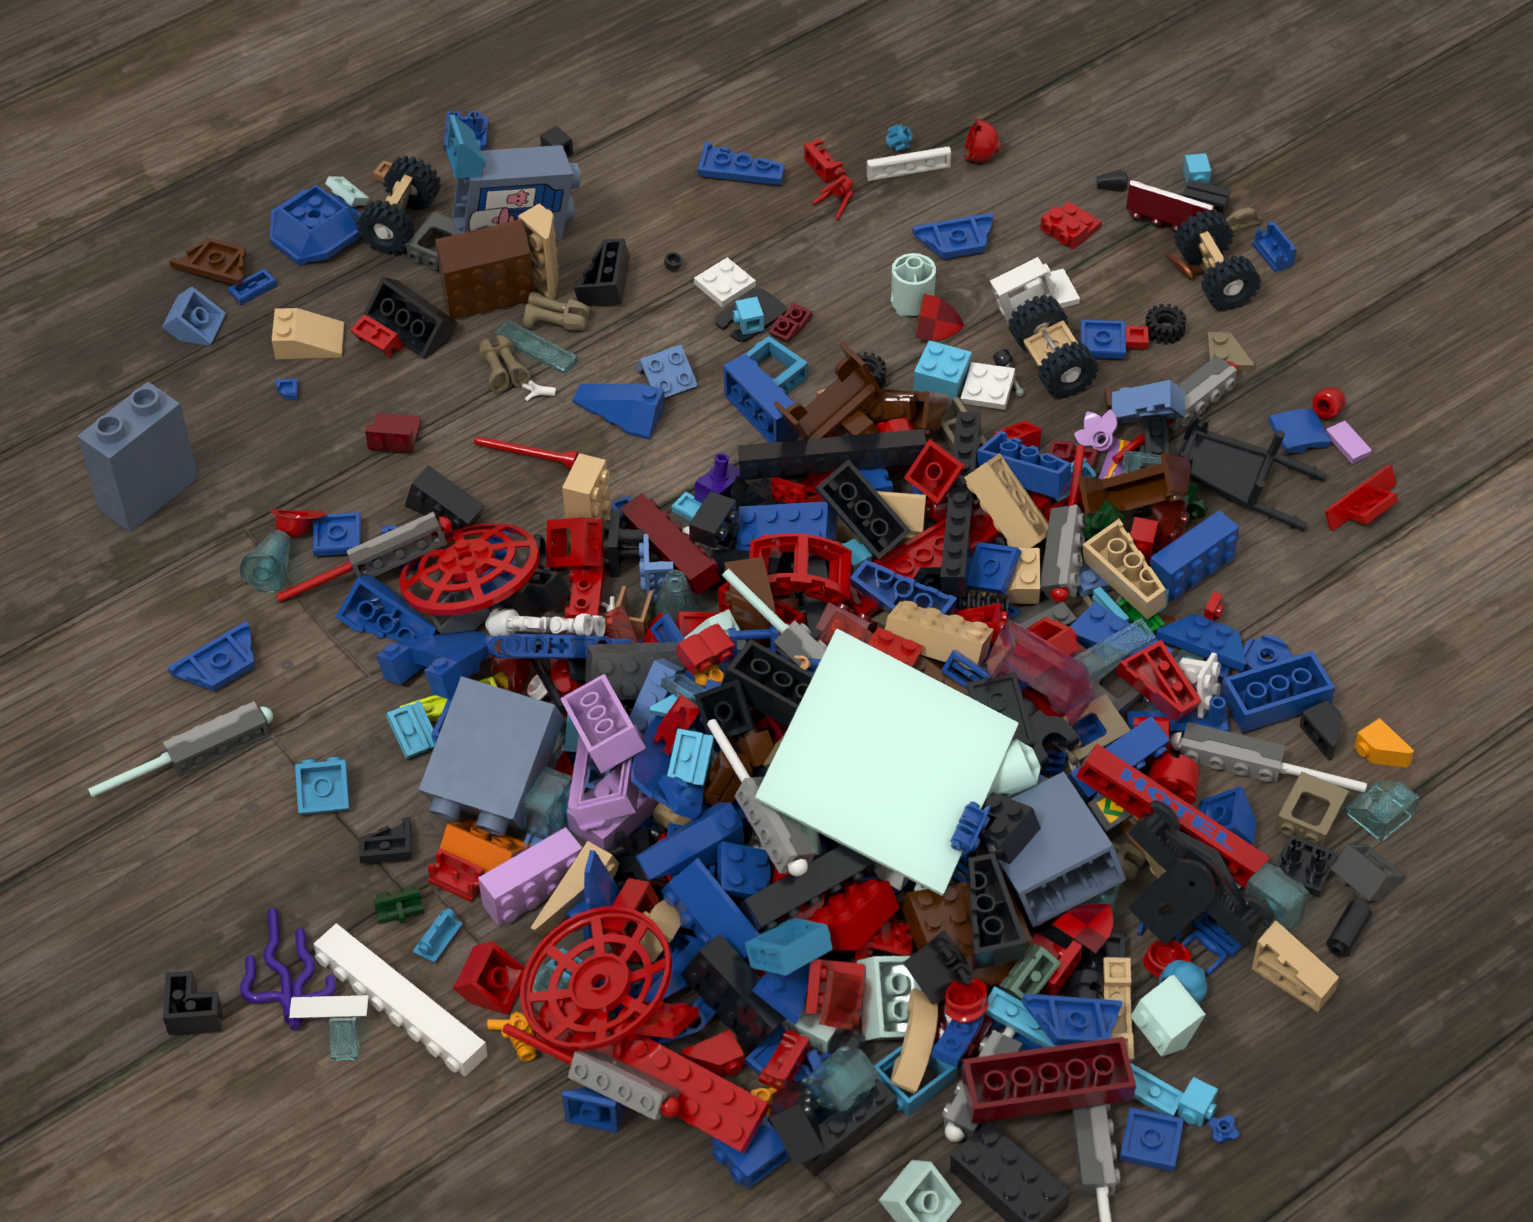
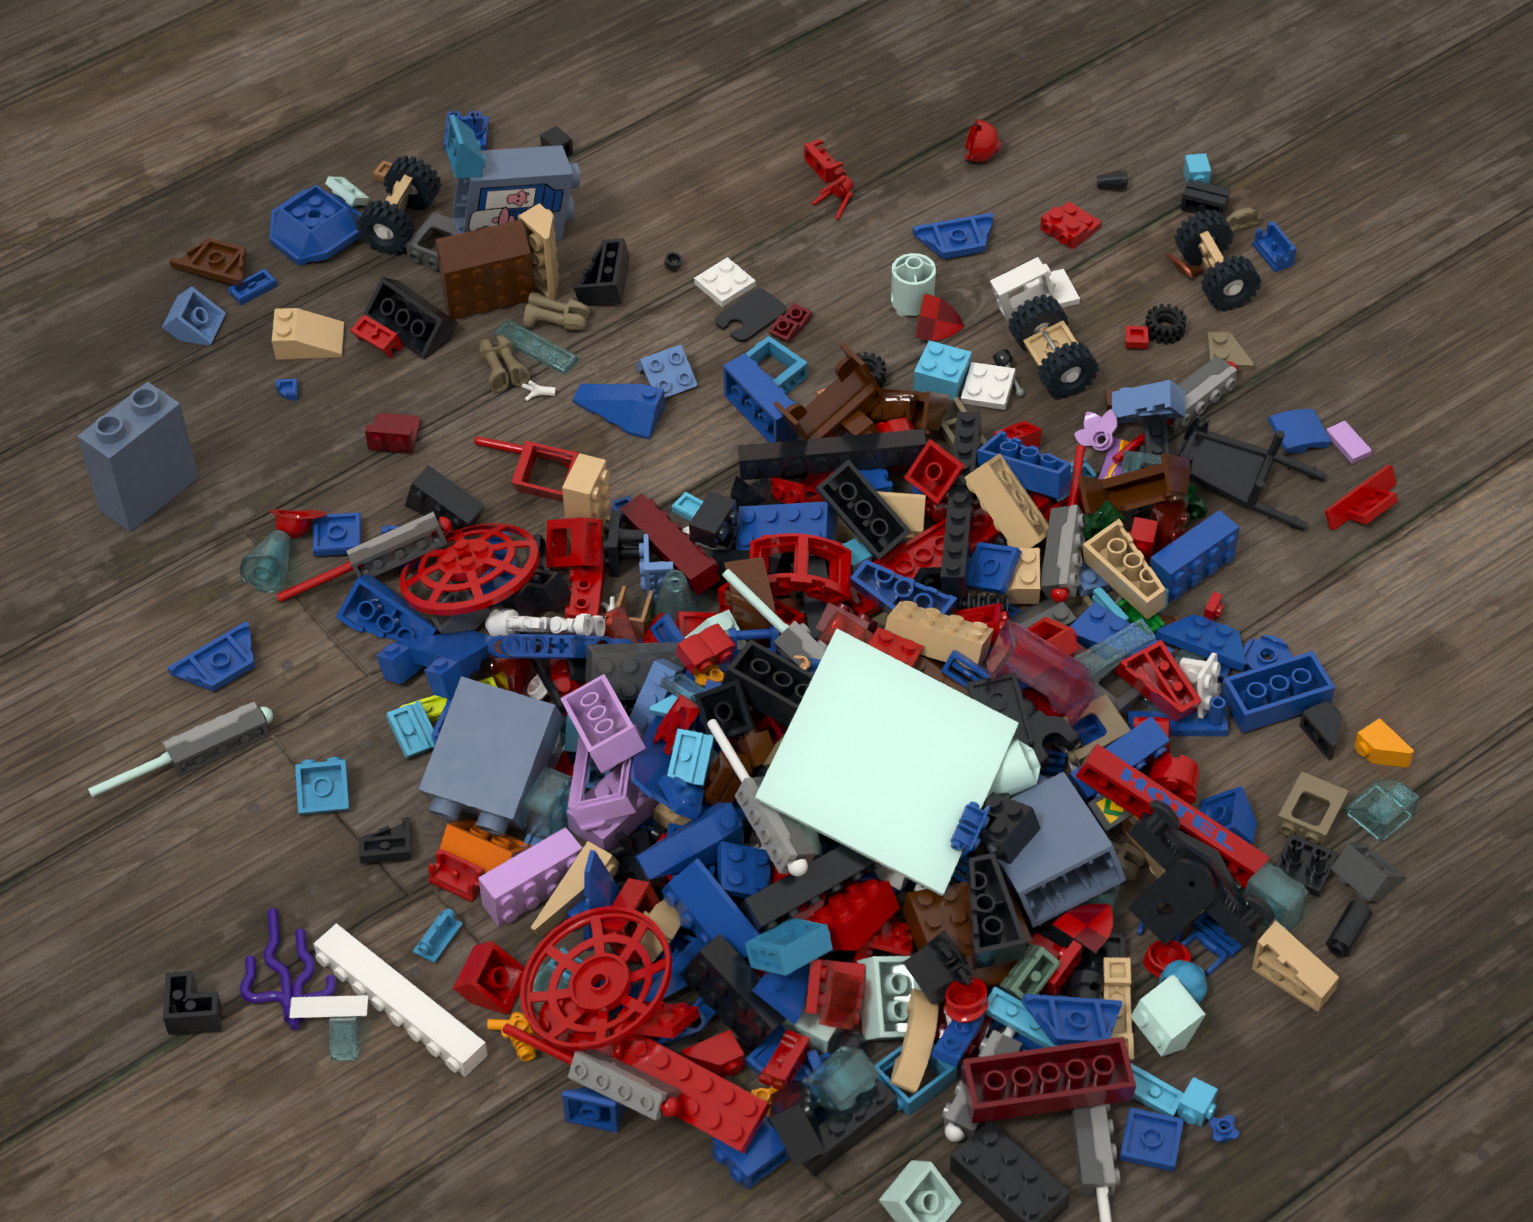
dark green hips [373,885,424,924] -> none
dark purple brick [694,453,745,503] -> none
blue wing [698,141,785,185] -> none
medium azure brick [733,297,764,335] -> none
white tile [867,147,951,181] -> none
dark azure gear [886,124,912,151] -> none
dark red slope [1048,440,1099,470] -> none
blue plate [1080,320,1126,359] -> none
dark red slope [1126,180,1216,231] -> none
piece [1170,722,1367,793] -> none
red head [1312,387,1346,419] -> none
none -> red window [511,441,578,502]

